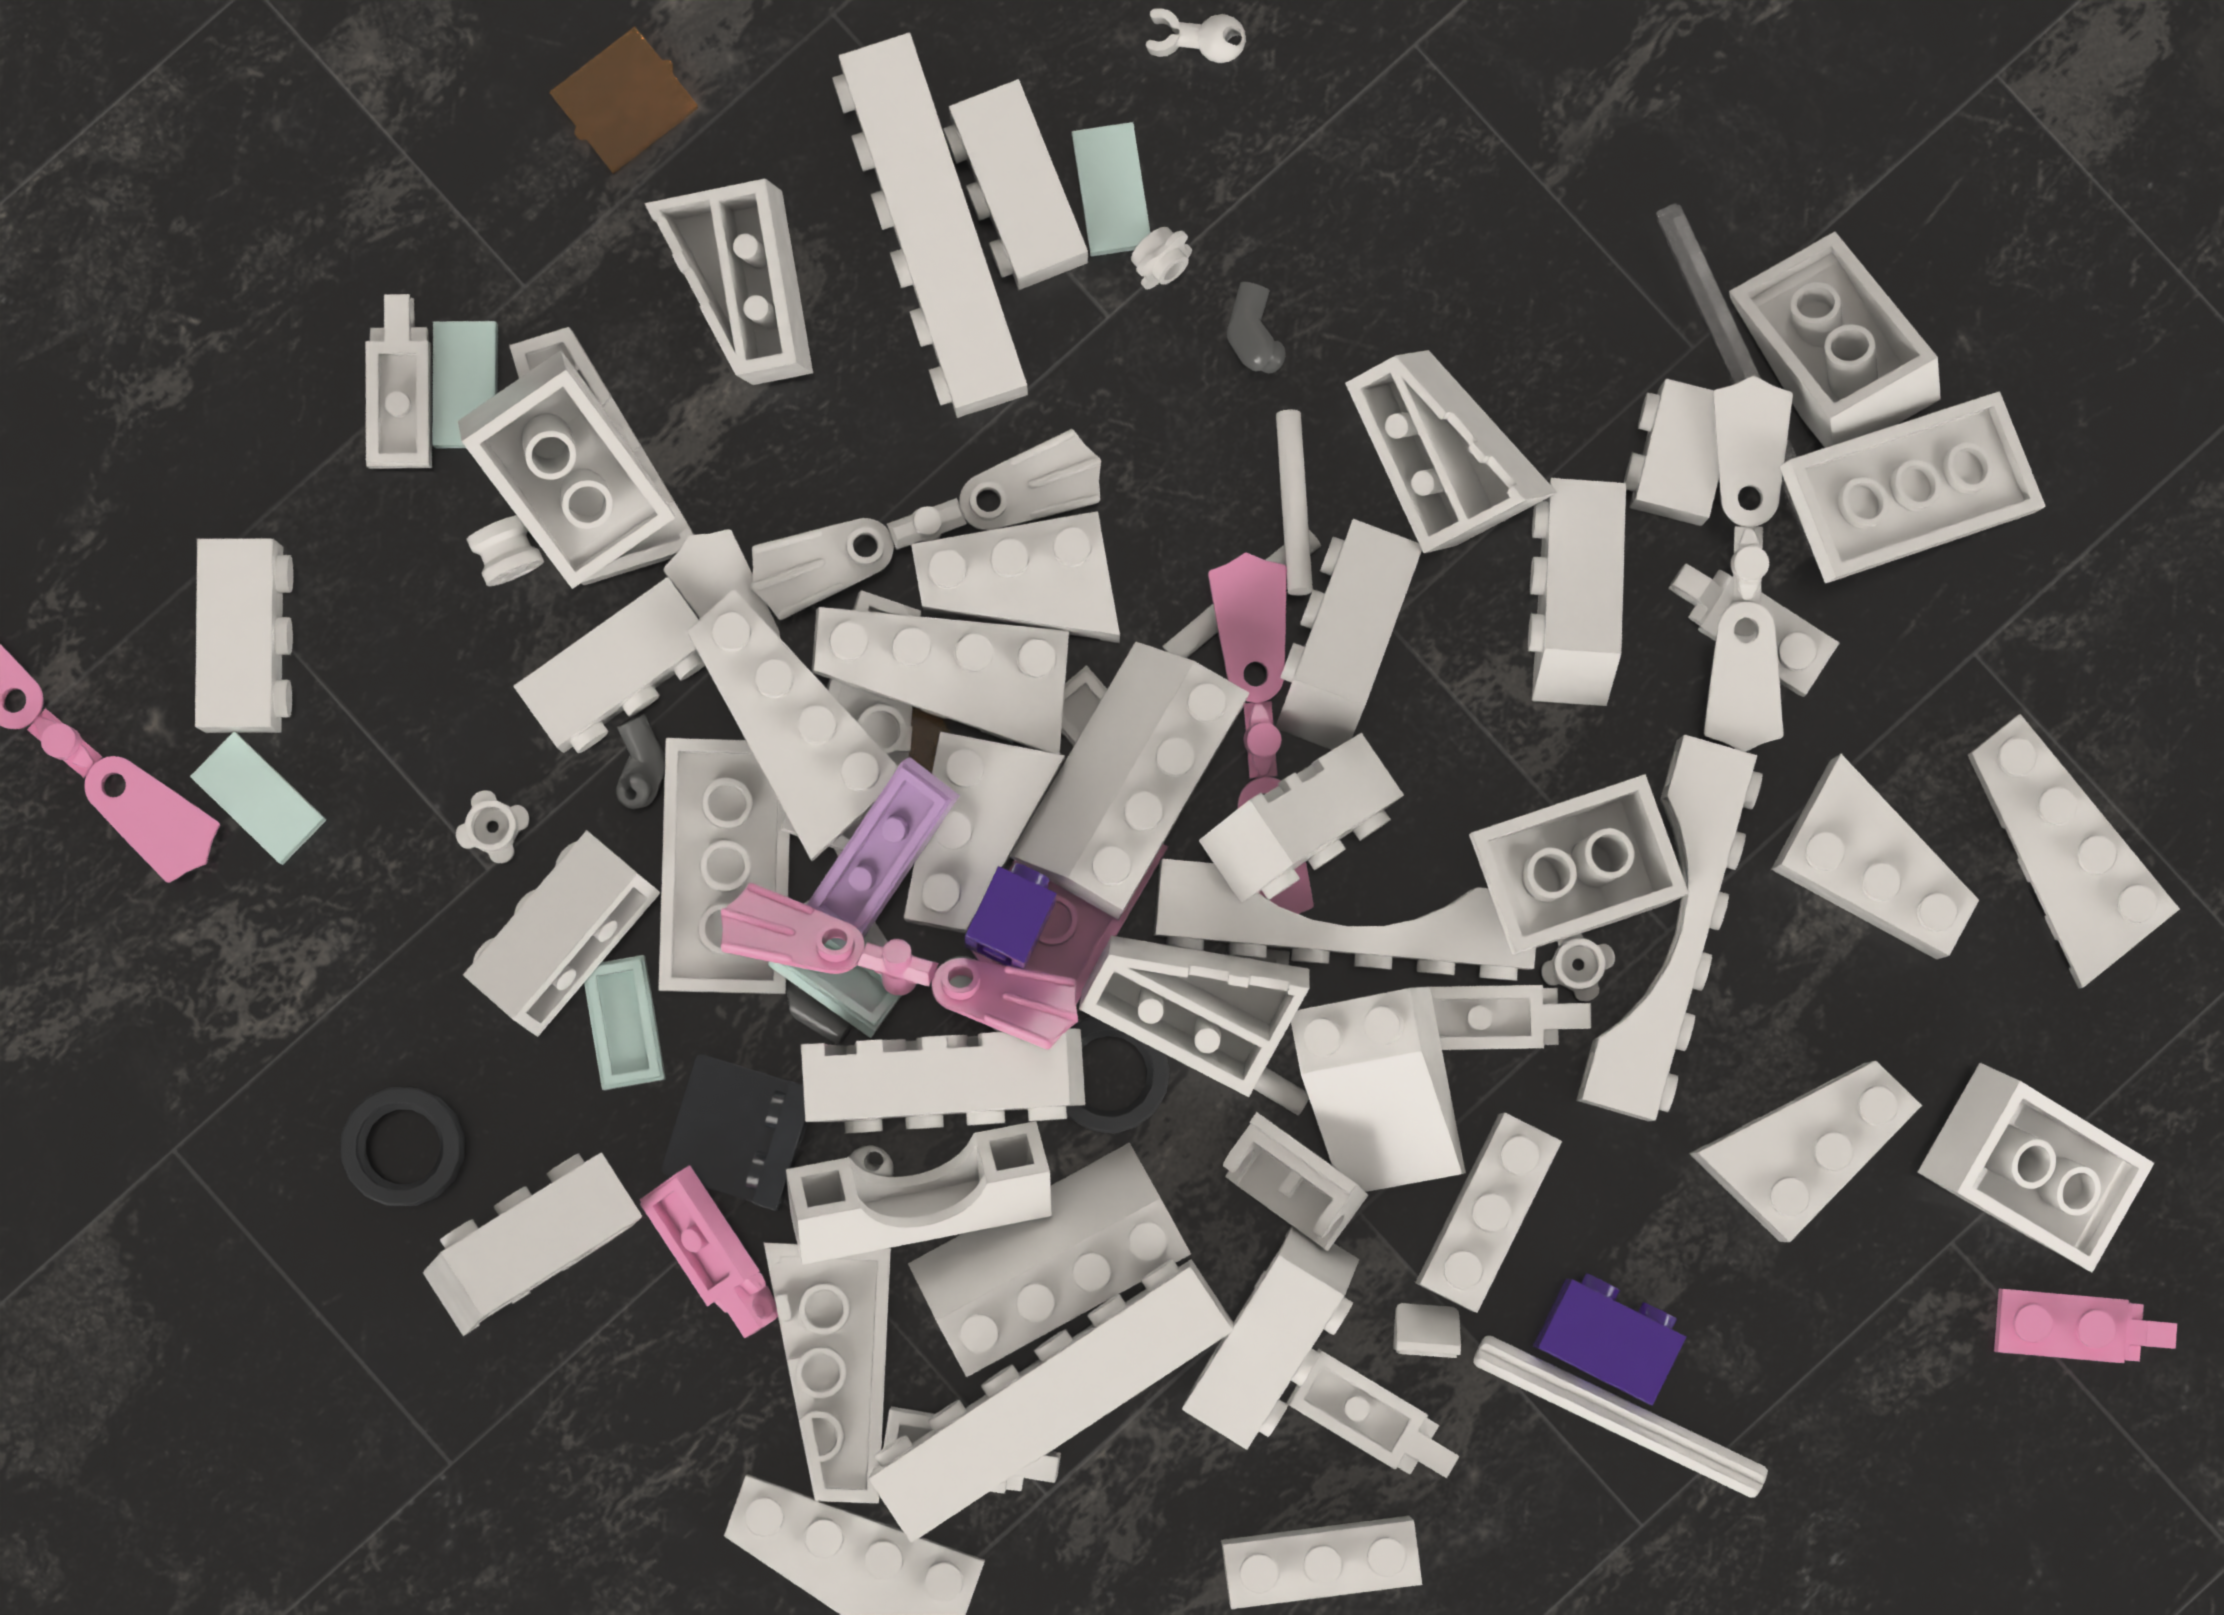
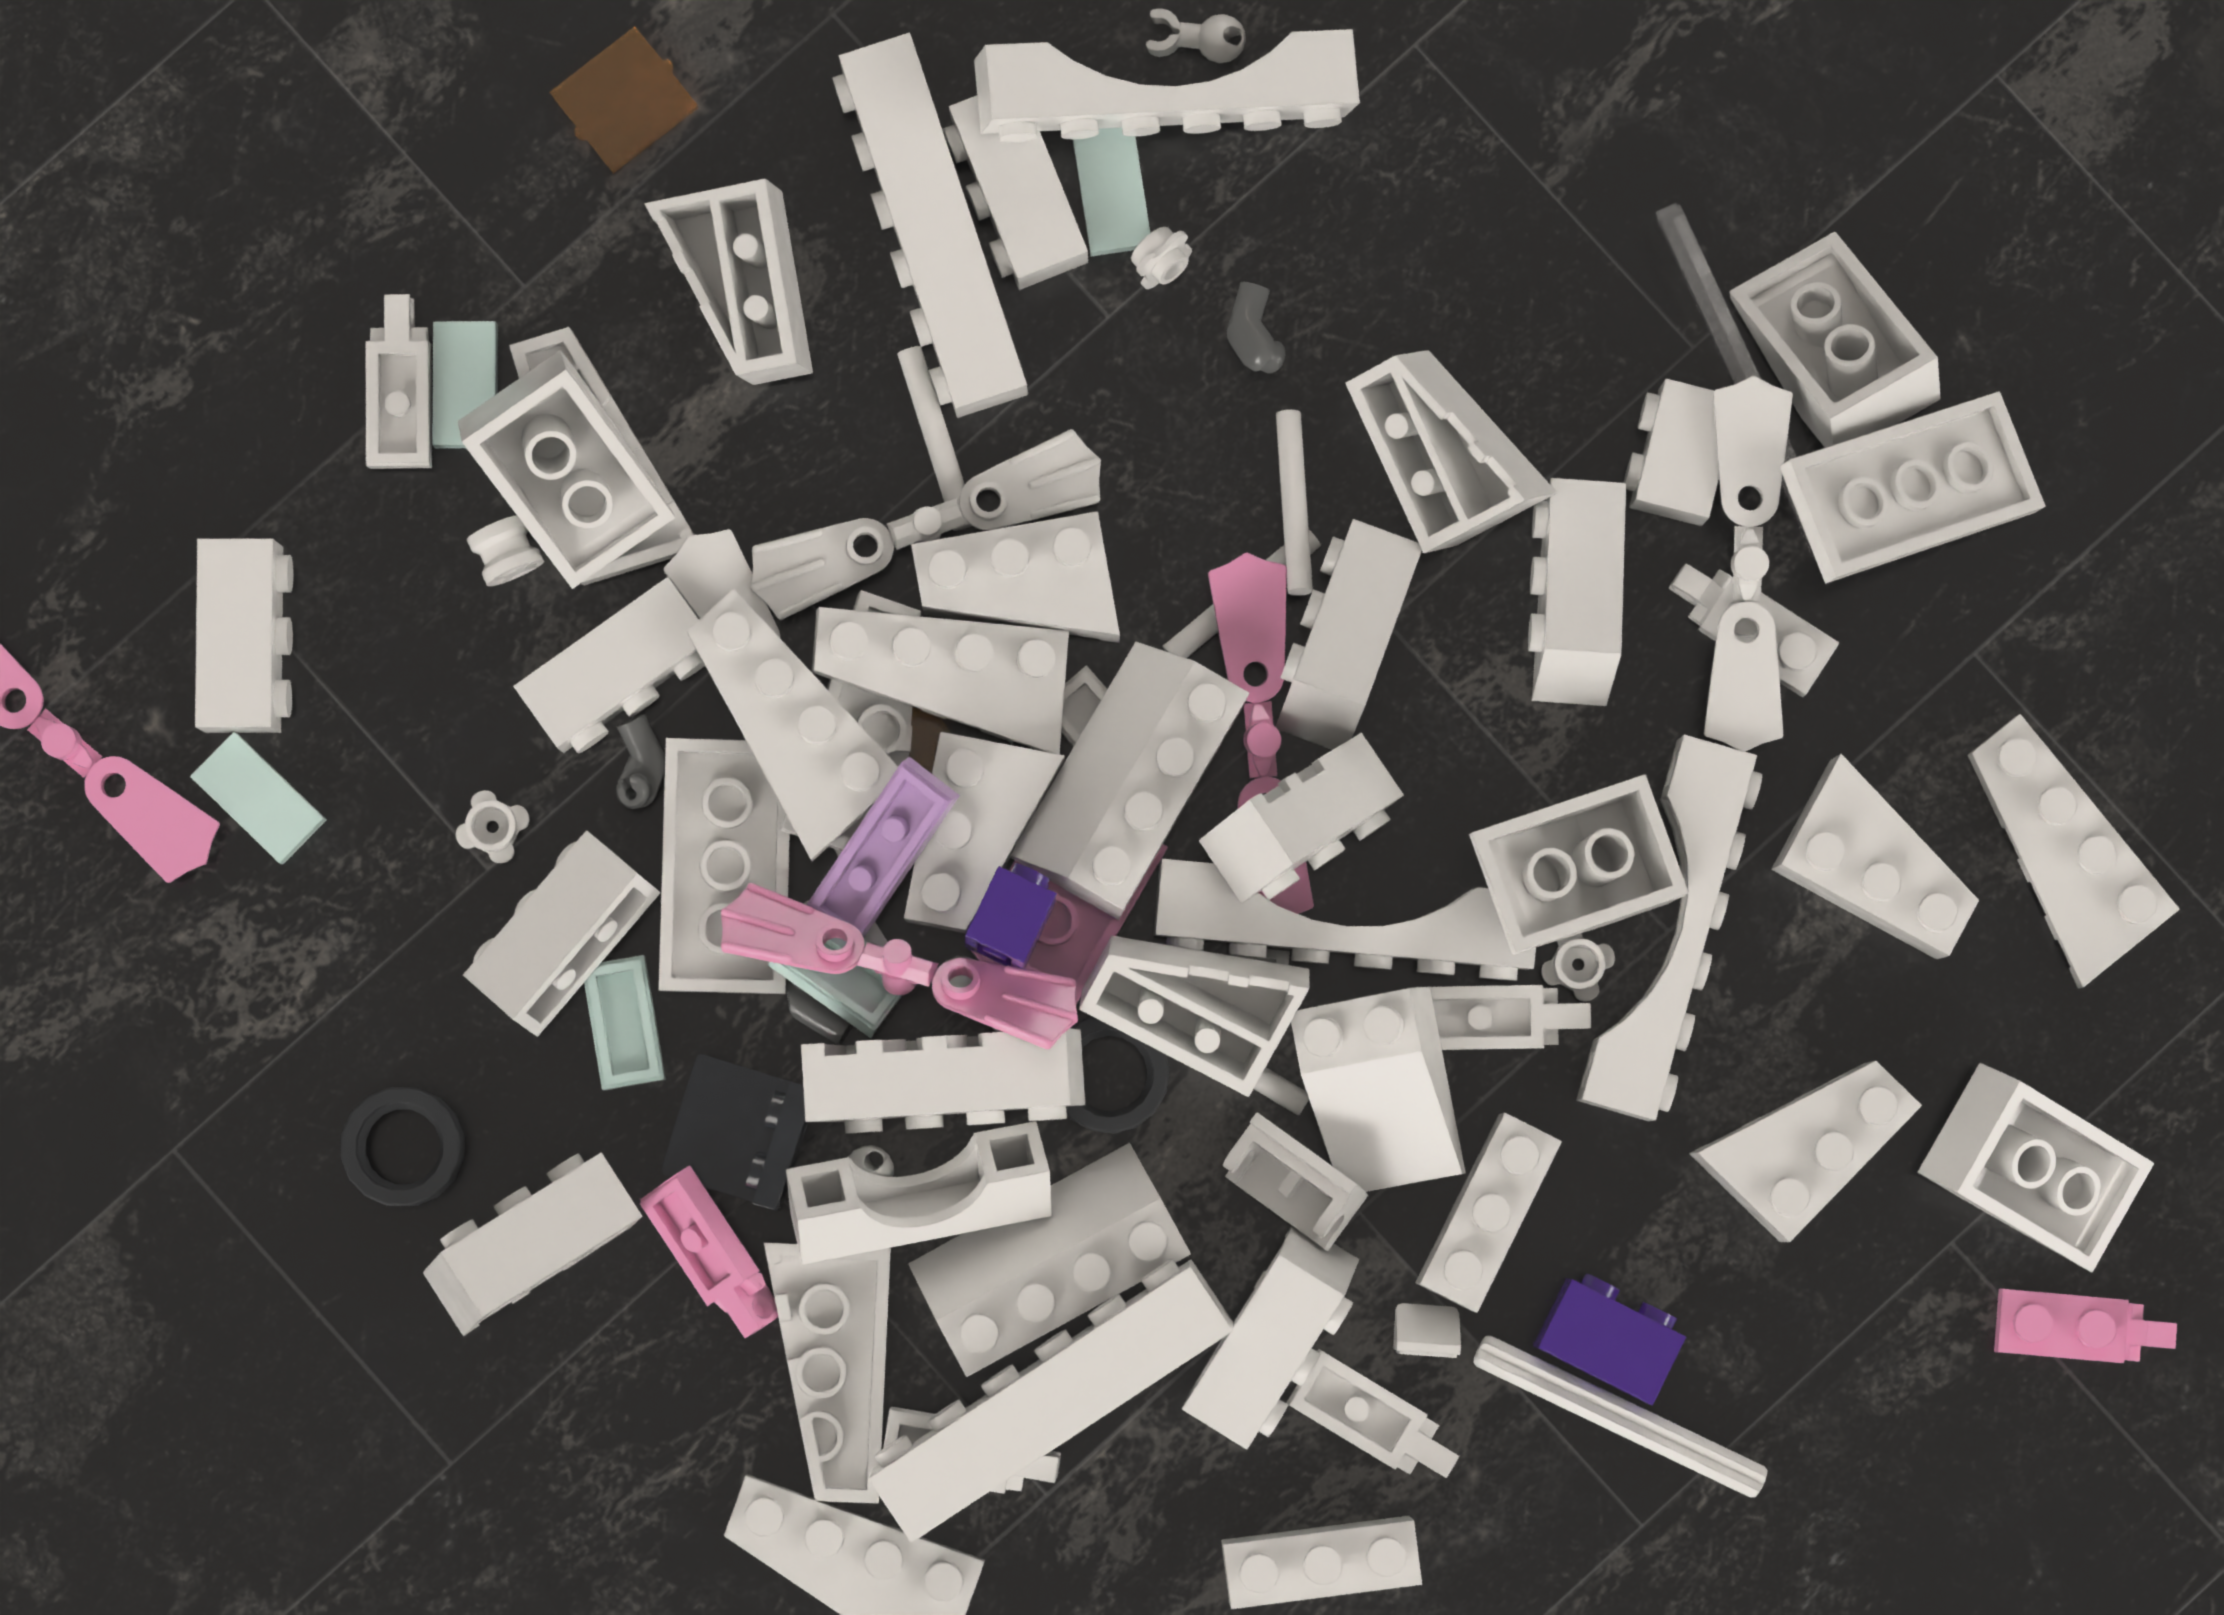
none -> white bar [897,346,972,531]
none -> white arch [974,29,1360,142]

